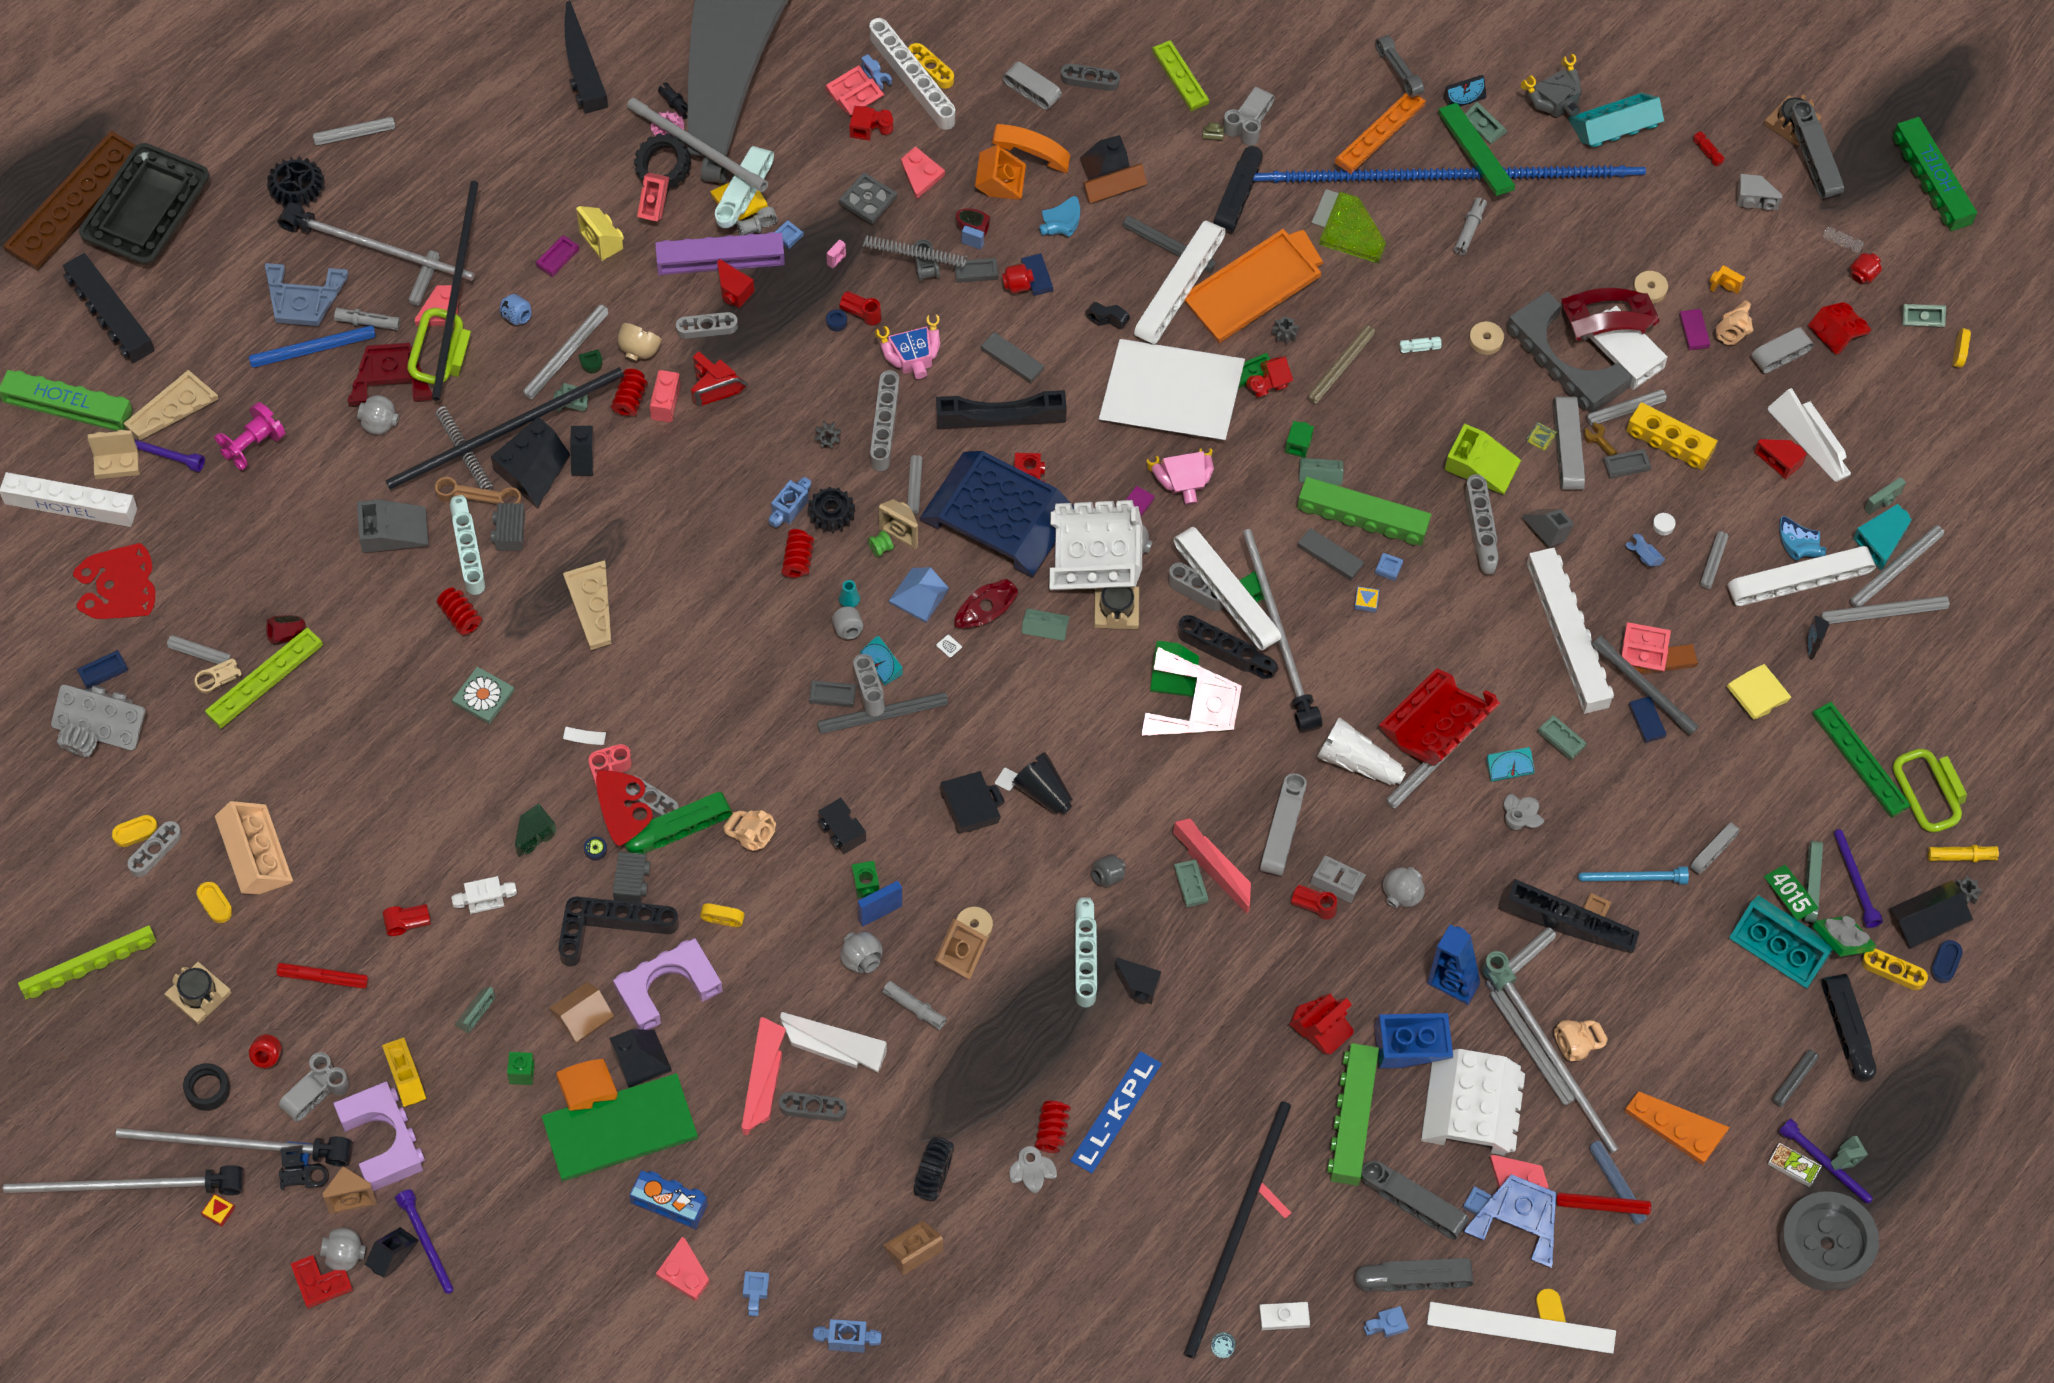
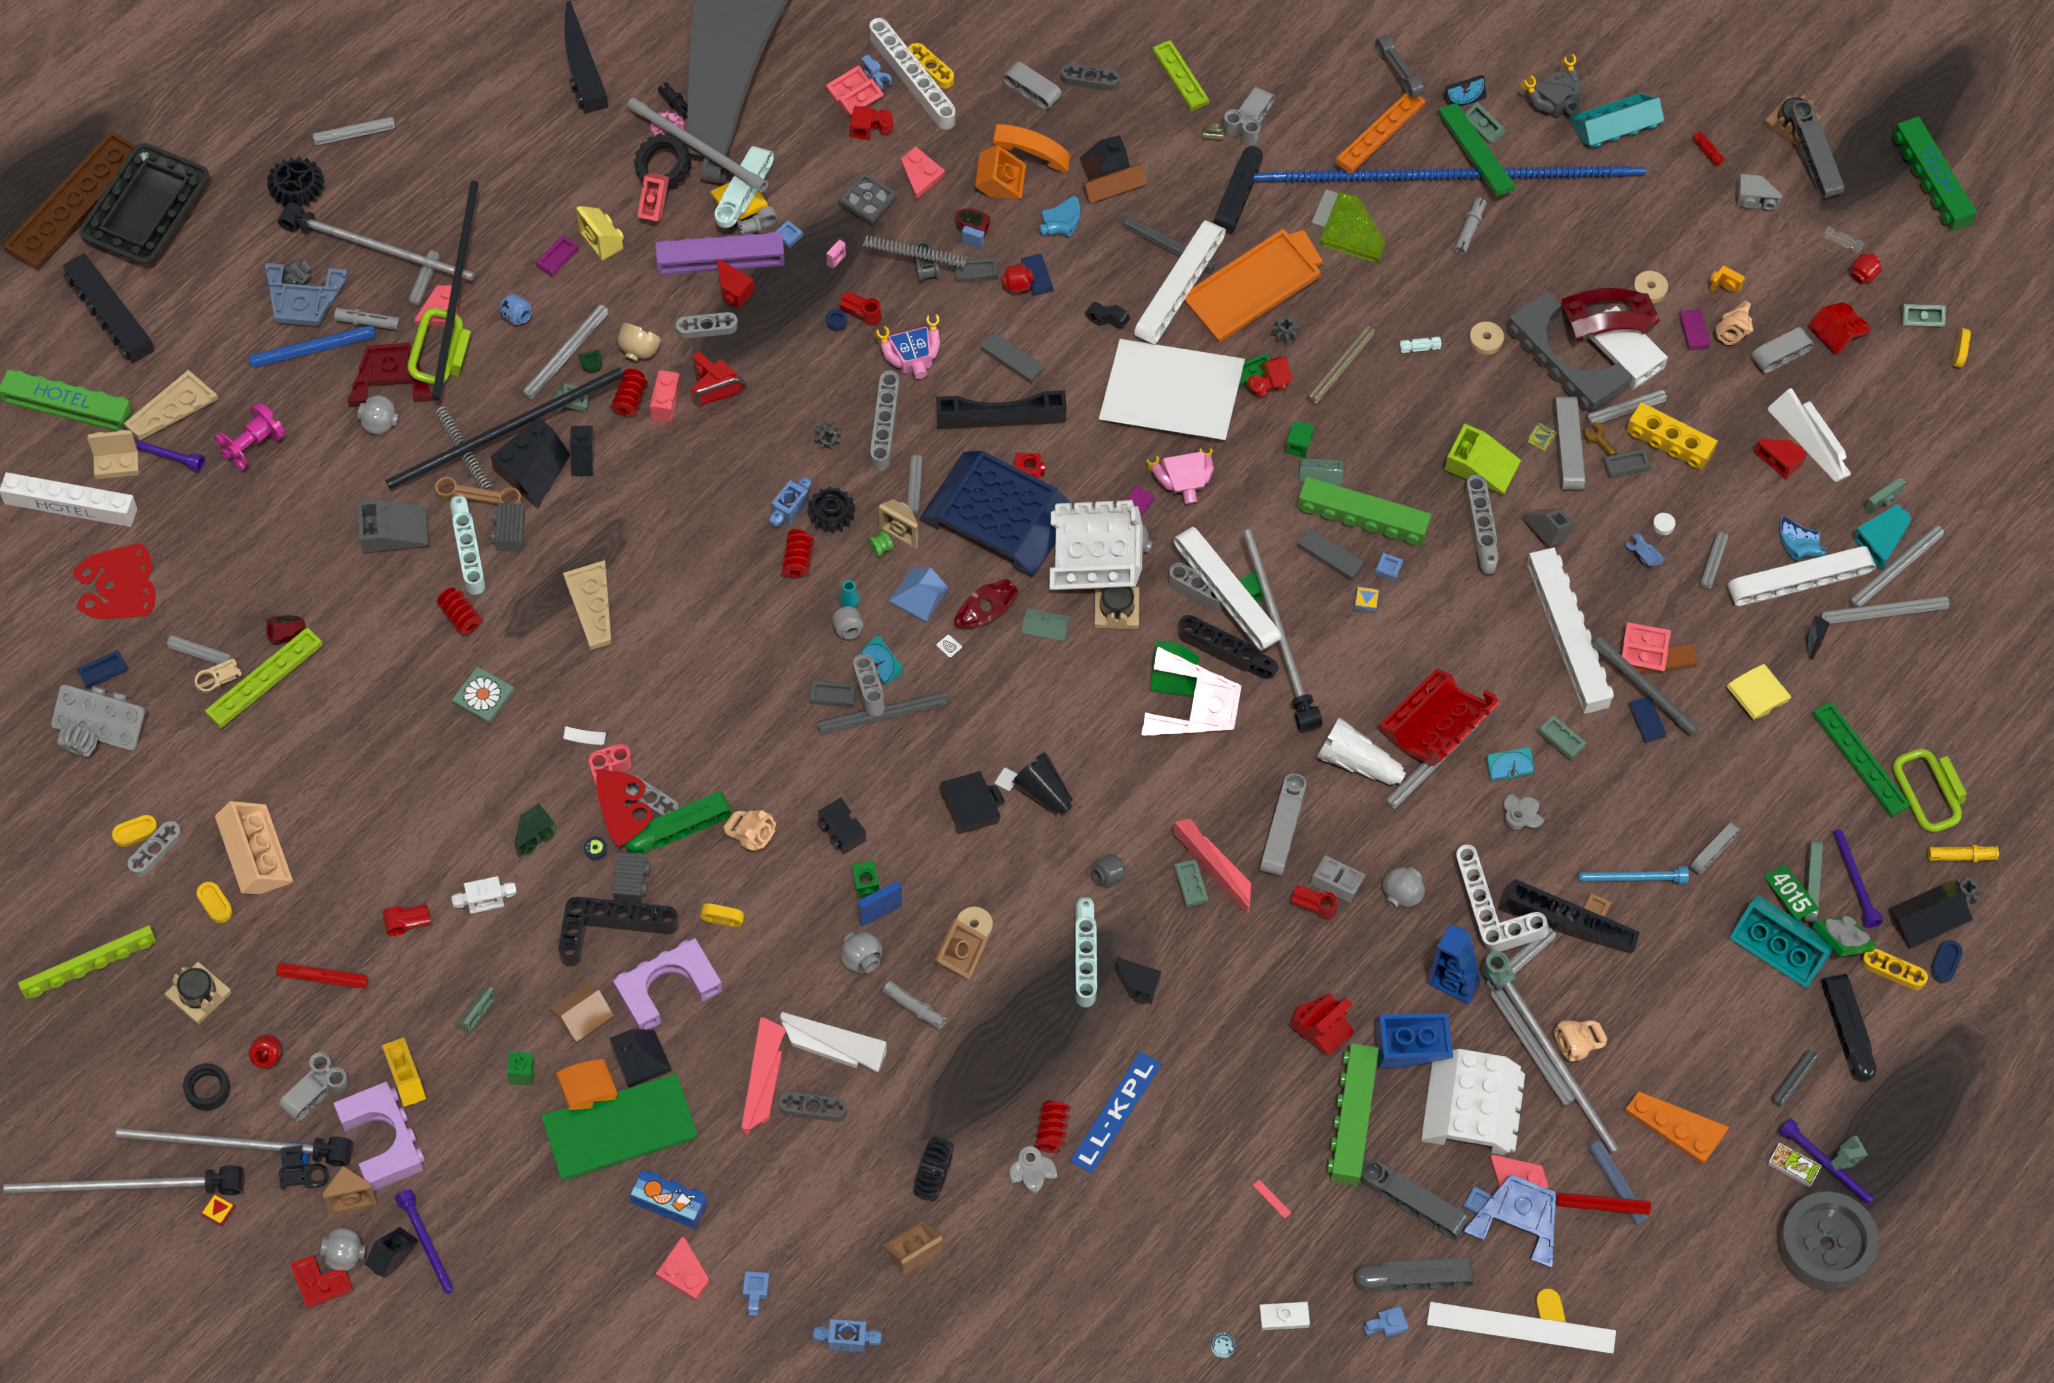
black piece [1184,1101,1291,1359] -> none
none -> dark grey gear [284,259,311,285]
none -> white beam [1456,844,1549,952]

